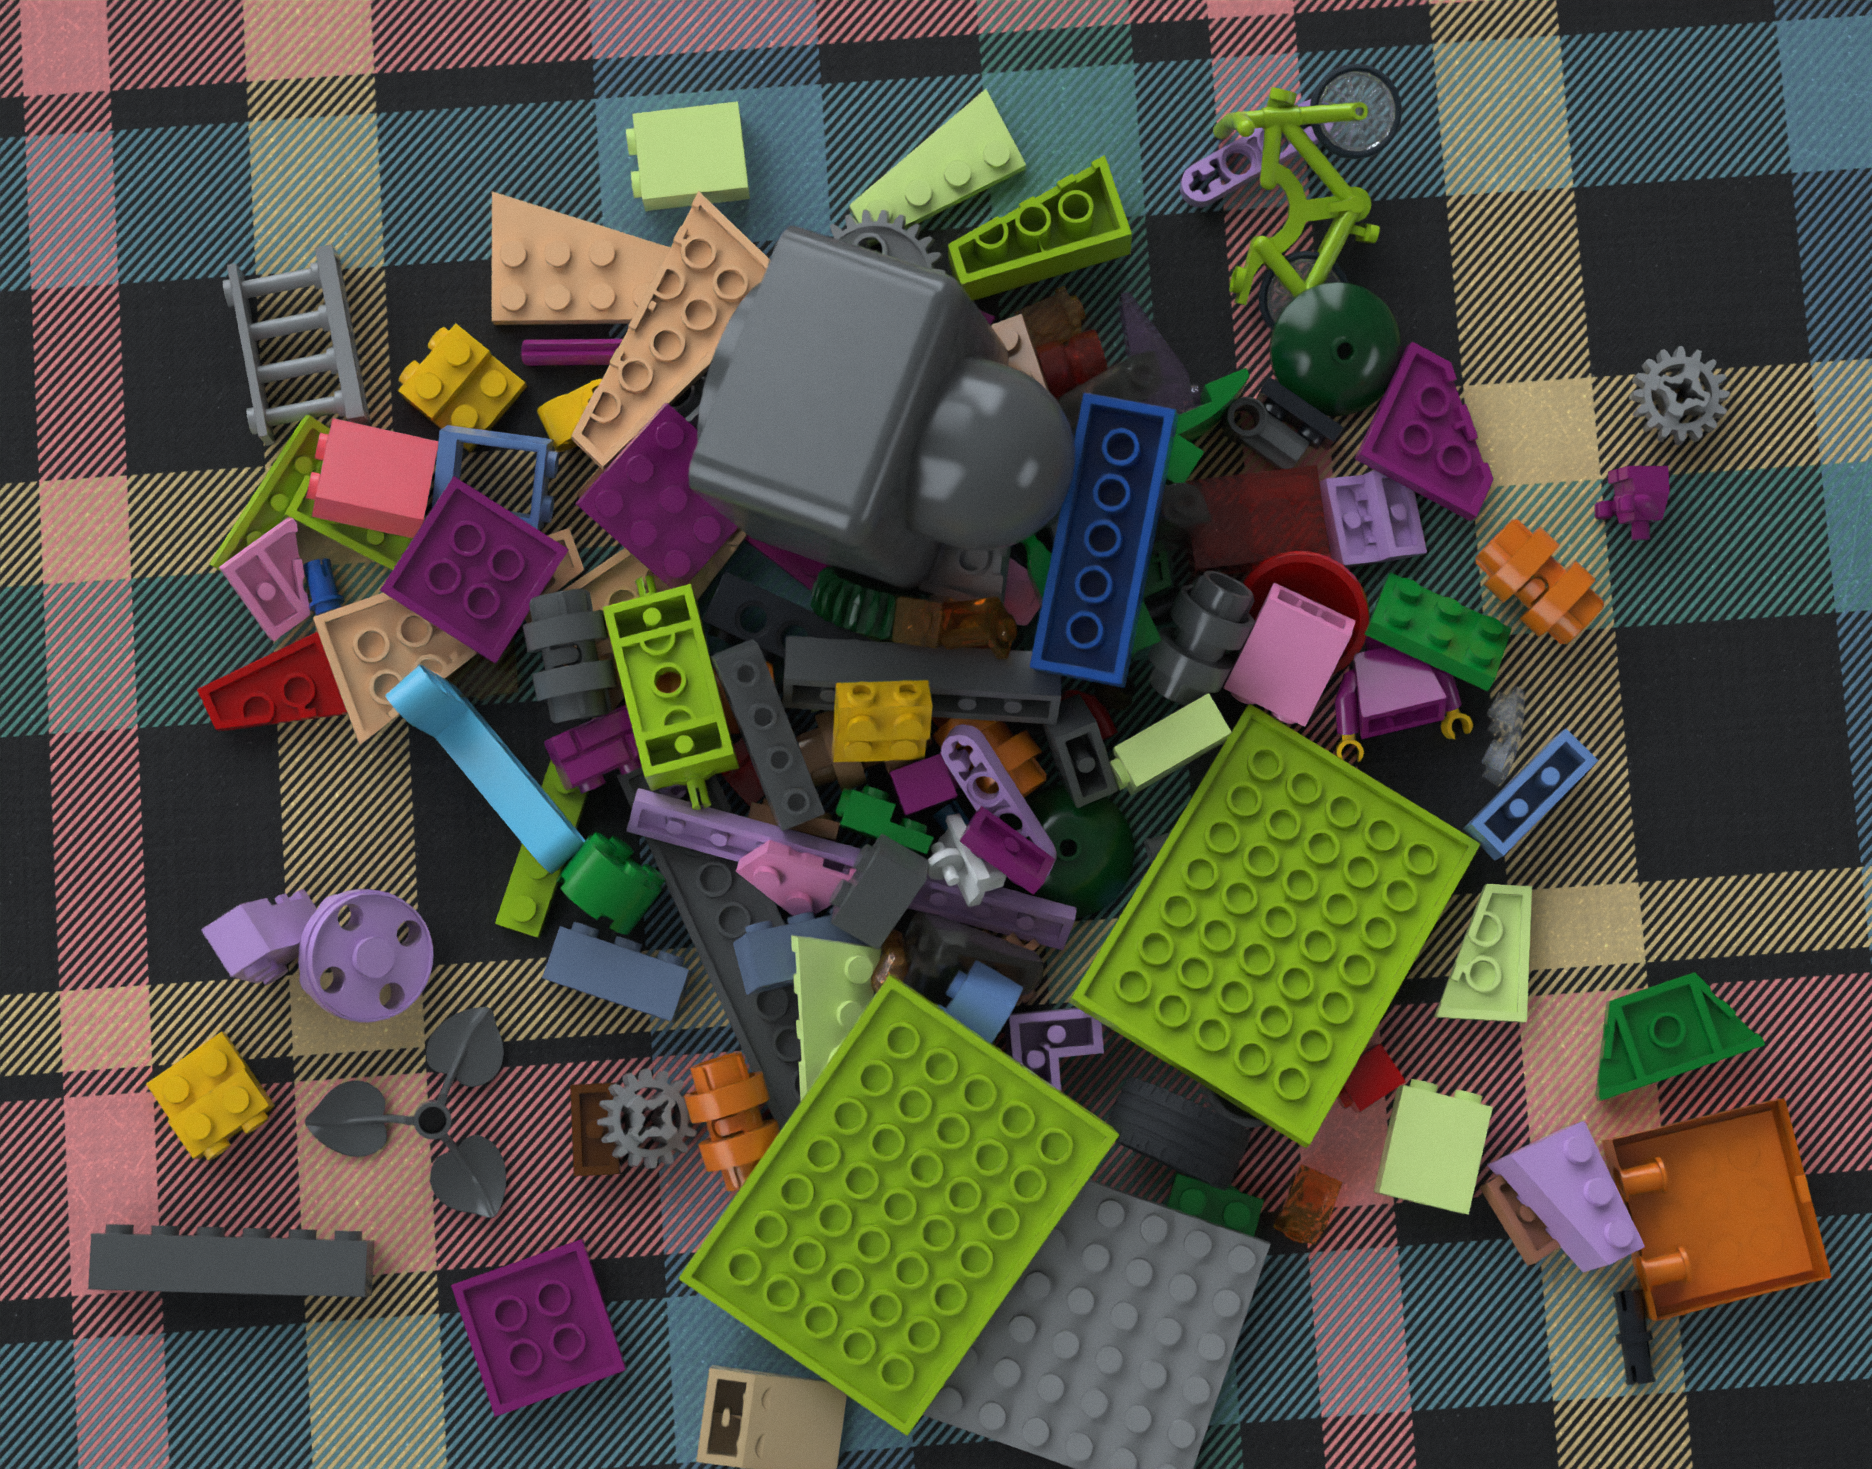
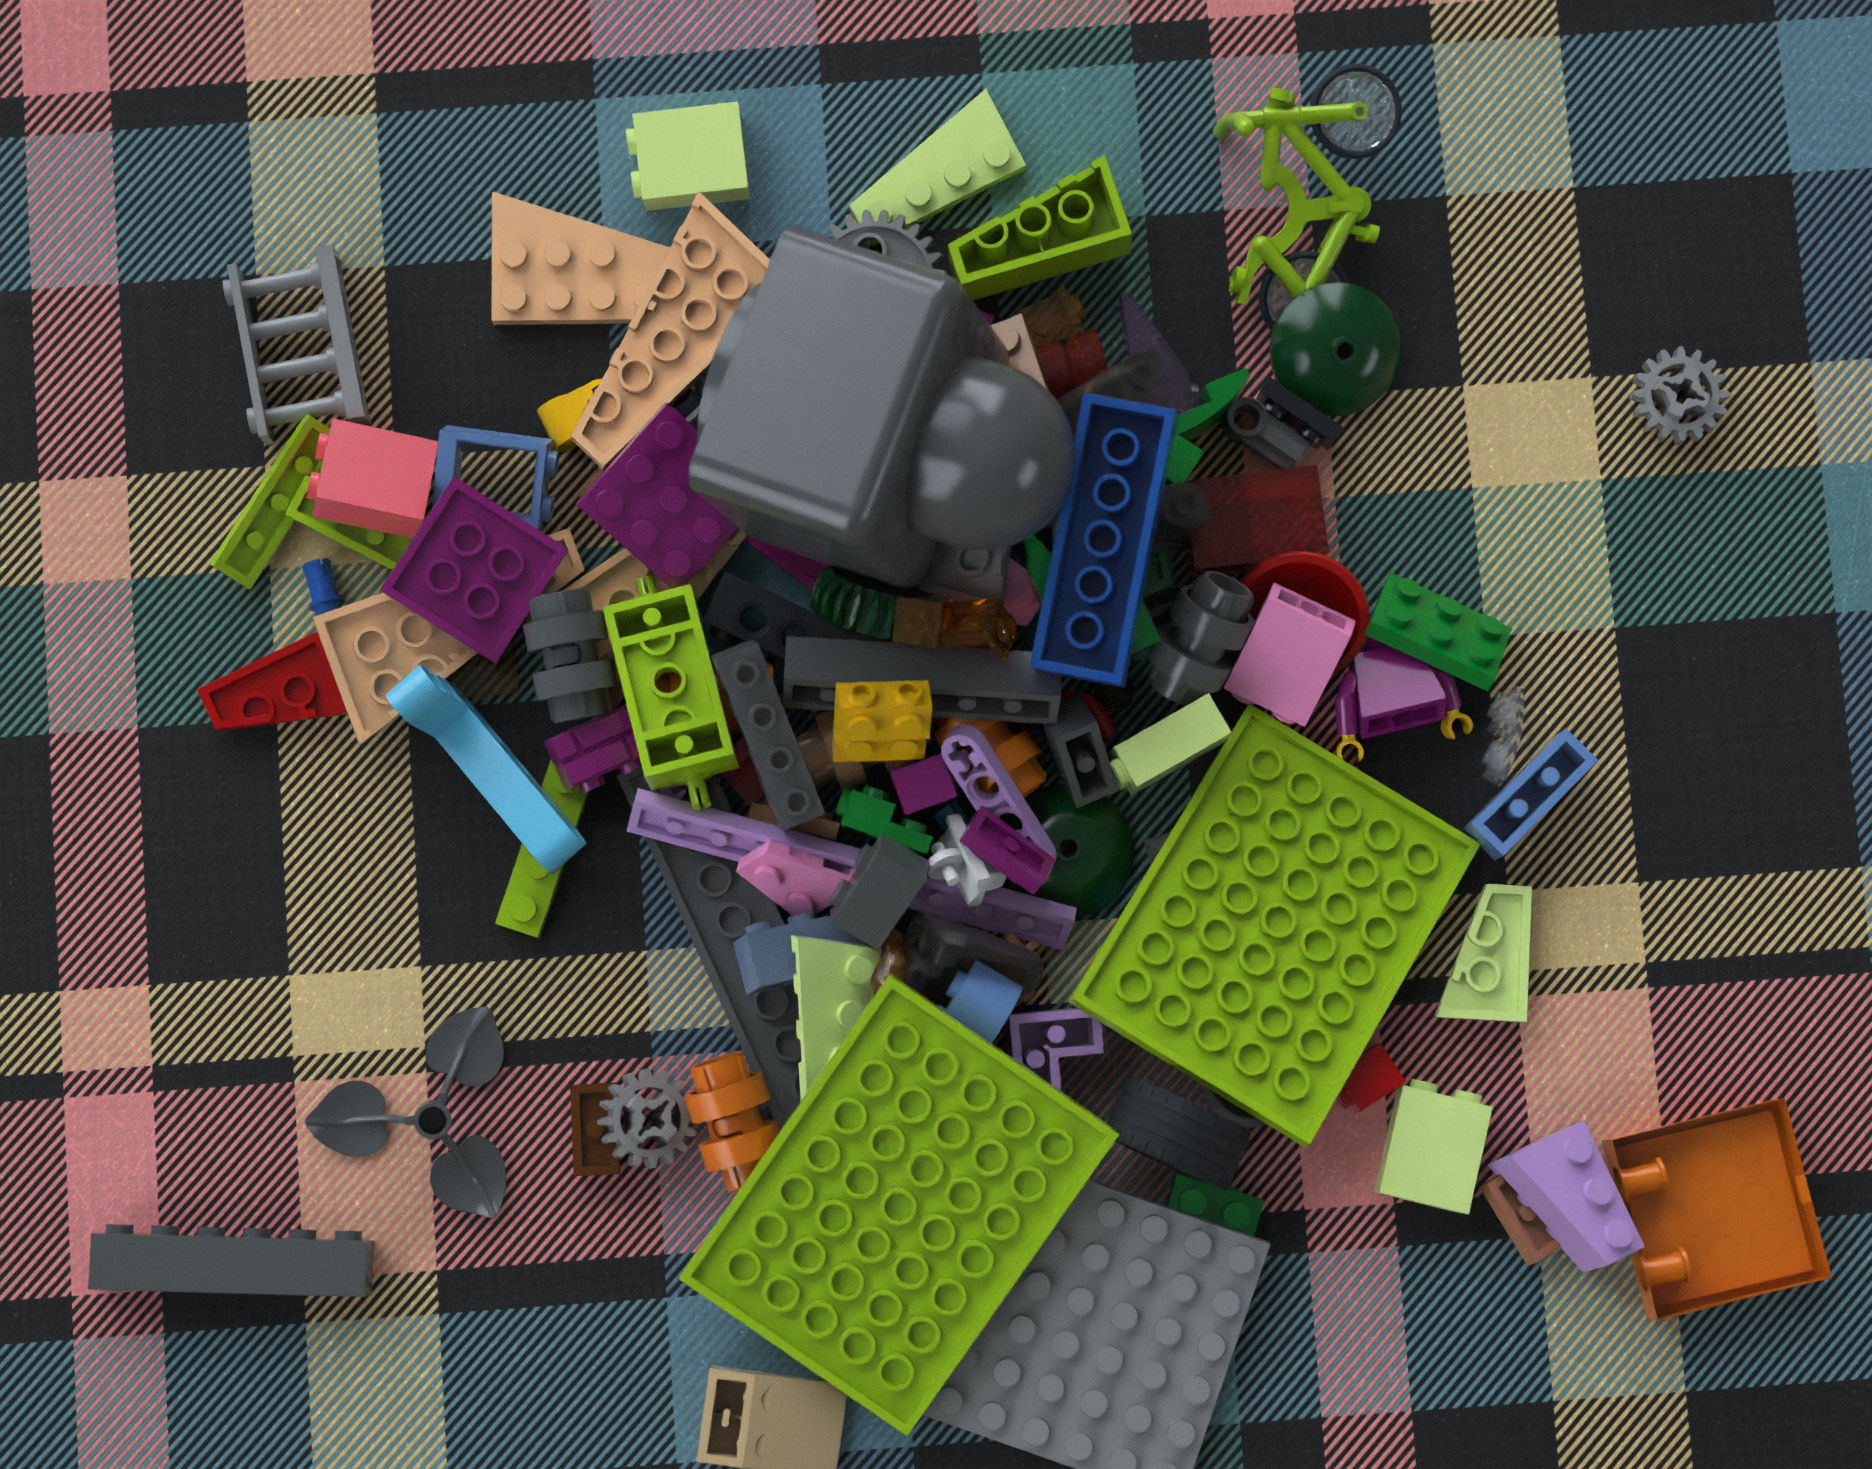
yellow plate [146,1031,275,1161] -> none
lavender wedge [201,889,317,985] -> none
bright pink wing [219,517,310,641] -> none
lavender piece [298,889,433,1022] -> none
yellow plate [398,323,527,453] -> none
magenta plate [451,1239,627,1417] -> none
magenta axle [521,339,623,365] -> none
sand blue brick [542,922,692,1023] -> none
green brick [556,832,666,935] -> none
lavender beam [1180,99,1334,207] -> none
clear orange bracket [1274,1164,1343,1245] -> none
lavender slope [1317,470,1427,568] -> none
magenta plate [1355,342,1494,521] -> none
orange piece [1475,519,1604,644] -> none
magenta piece [1594,466,1670,541] -> none
green wing [1595,972,1765,1101] -> none
black pin [1613,1289,1656,1385] -> none

